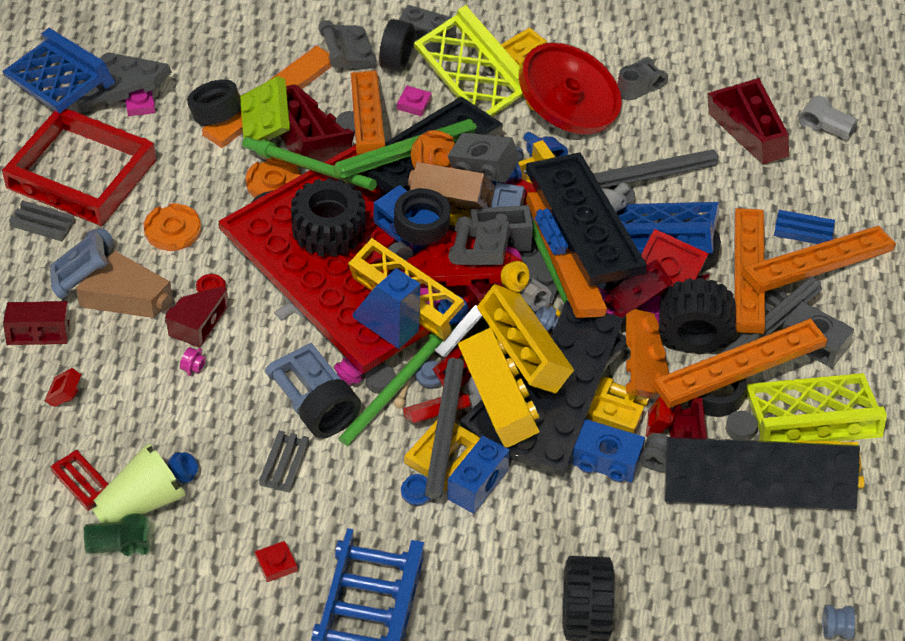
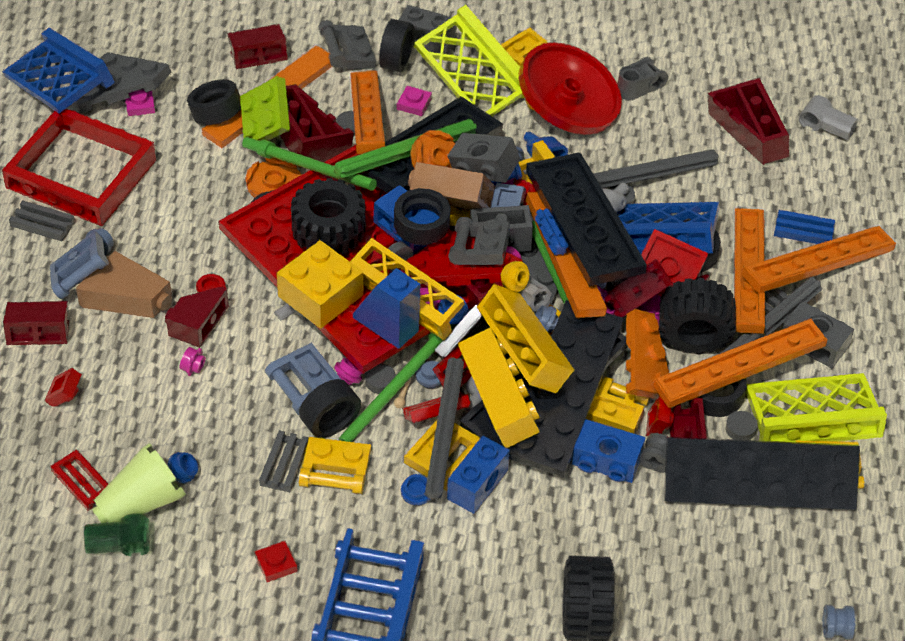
orange tile [143,203,202,251] -> none
none -> dark red hinge [227,24,288,70]
none -> yellow brick [277,240,363,329]
none -> yellow plate [299,437,371,494]

